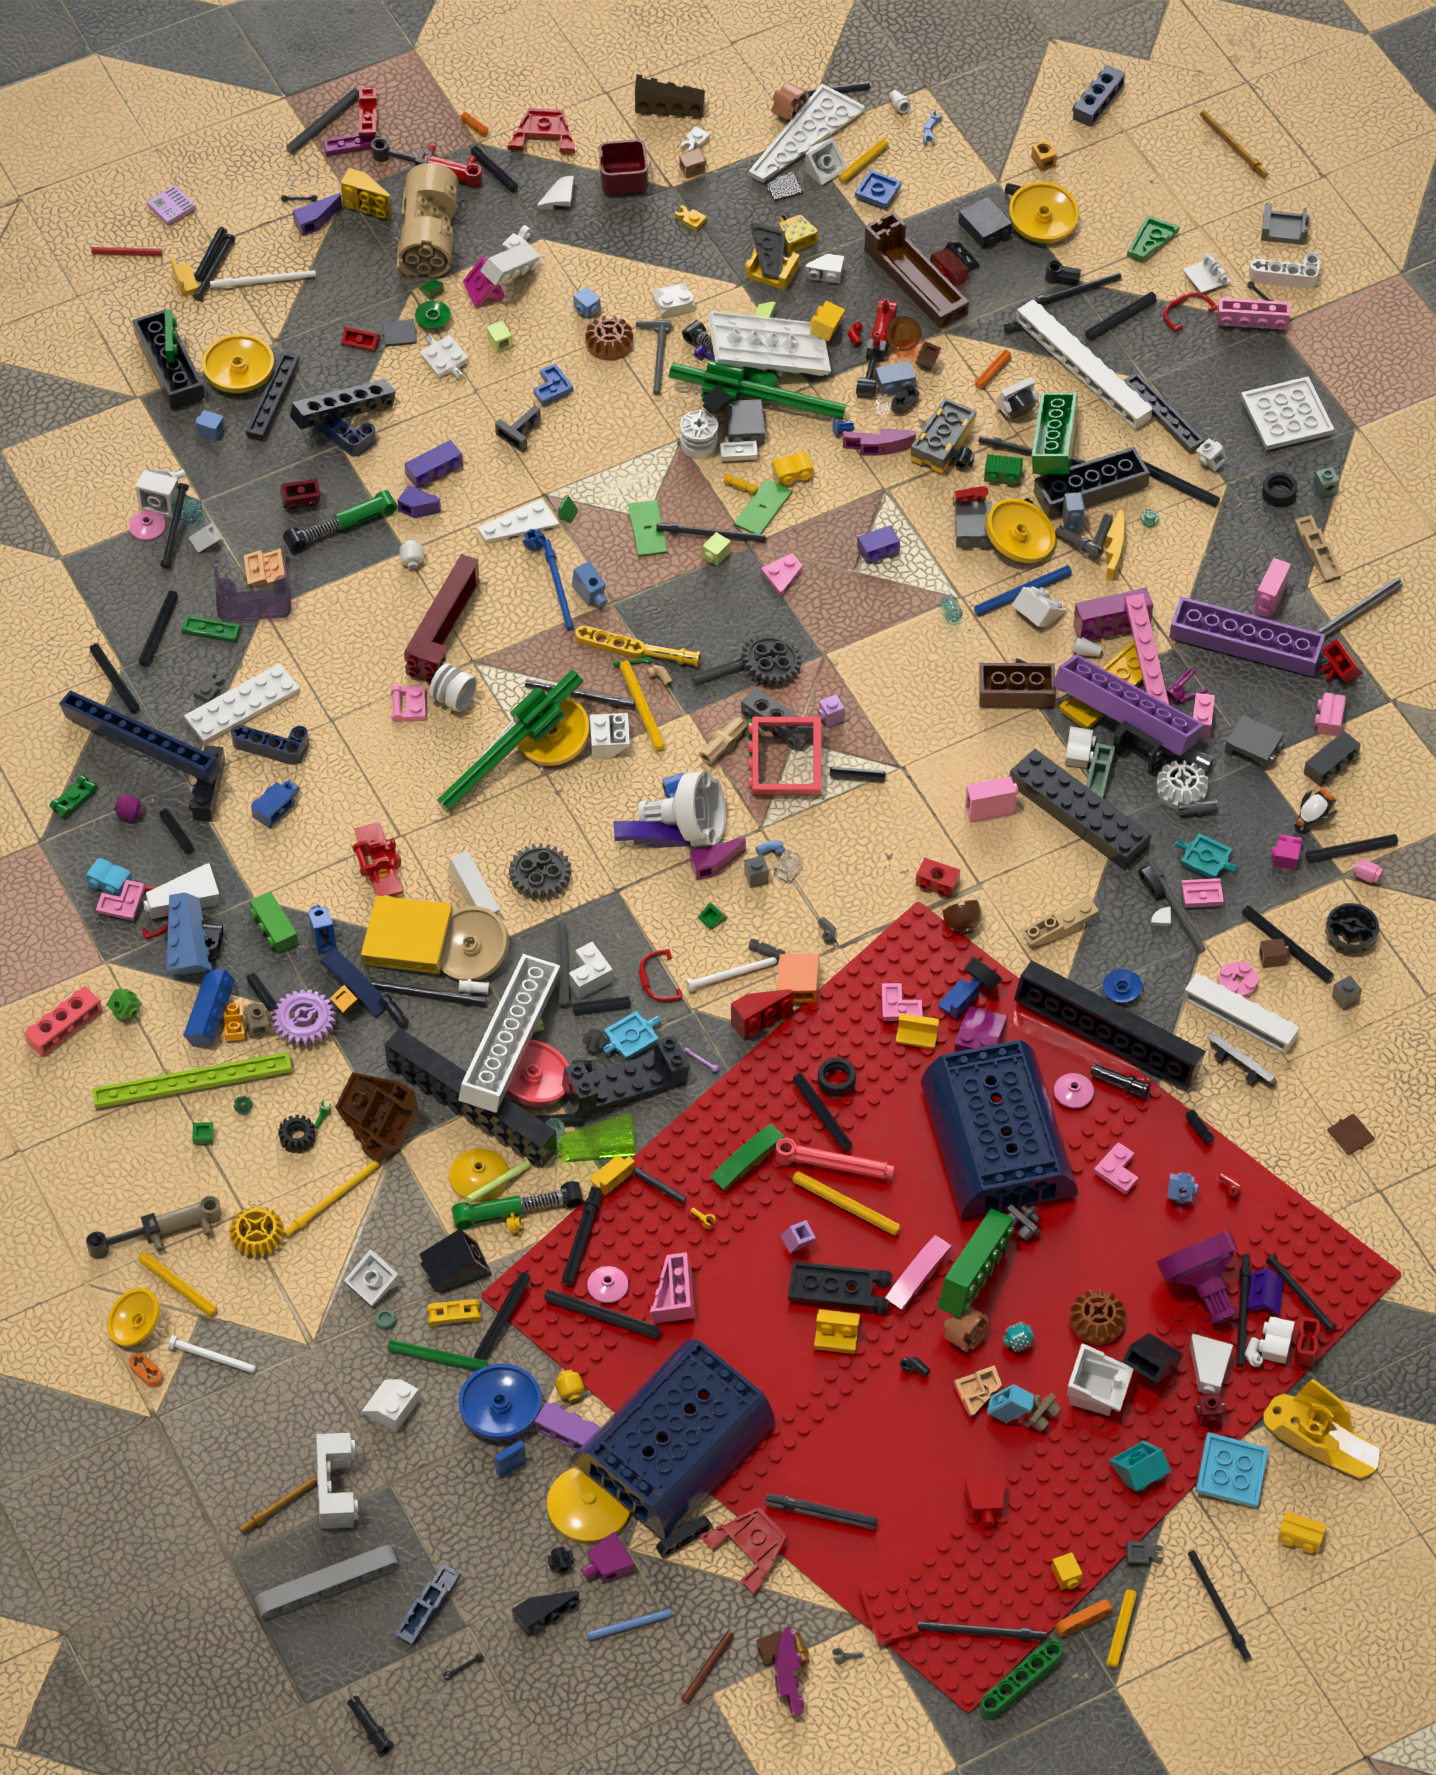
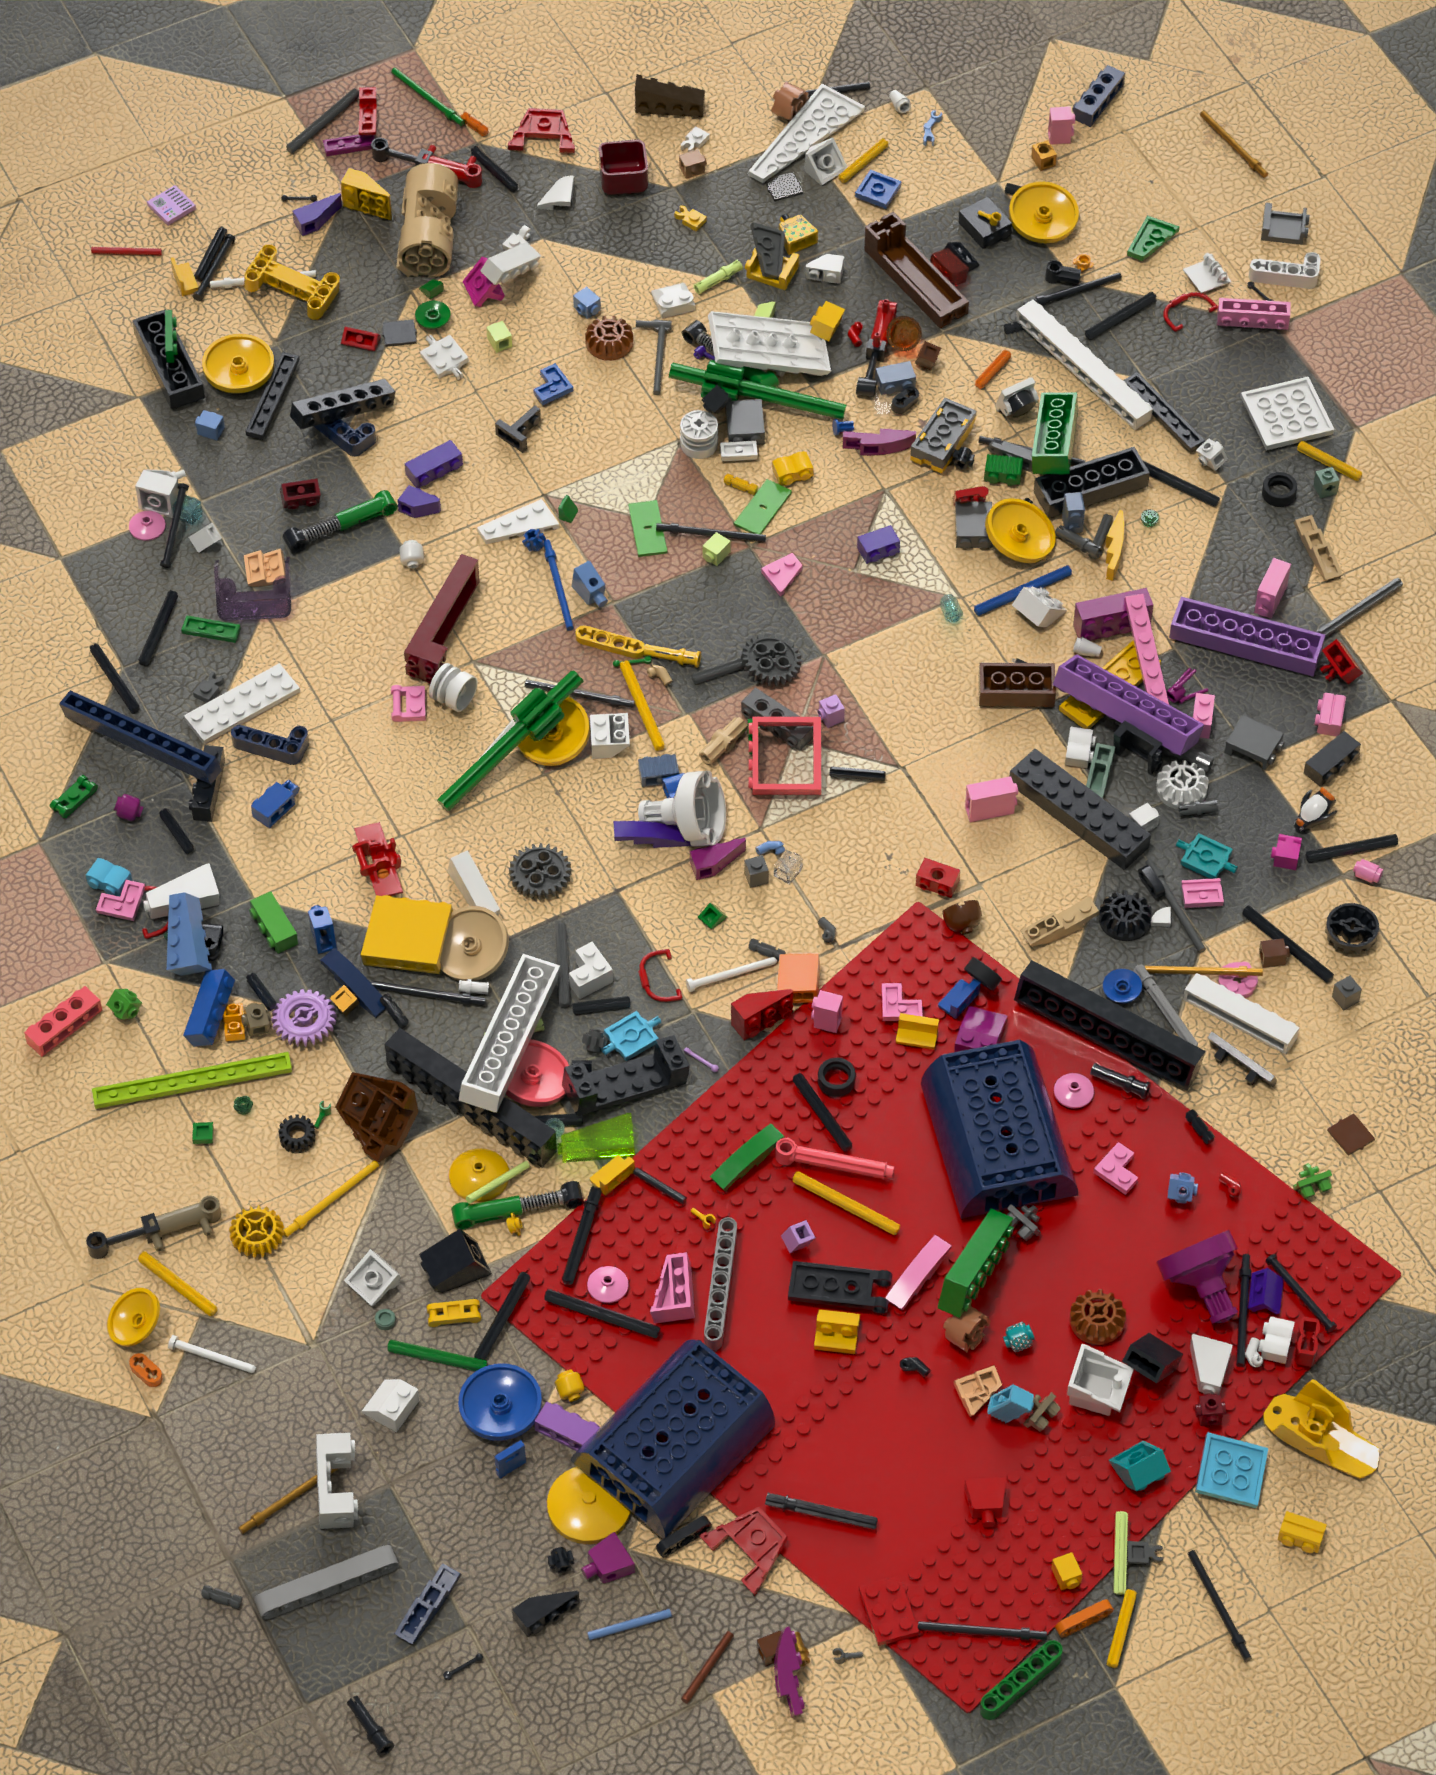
none -> dark grey axle [201,1585,242,1609]
none -> yellow beam [244,244,340,320]
none -> green bar [391,67,465,126]
none -> sand blue brick [638,754,679,787]
none -> yellowish green pin [693,260,743,295]
none -> light grey beam [704,1217,737,1350]
none -> bright pink brick [811,990,843,1033]
none -> yellow hand [978,210,1001,226]
none -> piece [988,441,1047,475]
none -> bright pink brick [1048,107,1075,144]
none -> light orange plate [1073,254,1094,272]
none -> black gear [1099,890,1152,941]
none -> yellowish green axle [1113,1511,1128,1595]
none -> white brick [1129,803,1159,832]
none -> light grey axle [1134,964,1198,1046]
none -> pearl gold bar [1145,965,1263,978]
none -> bright green hips [1293,1163,1332,1199]
none -> yellow axle [1297,441,1362,481]

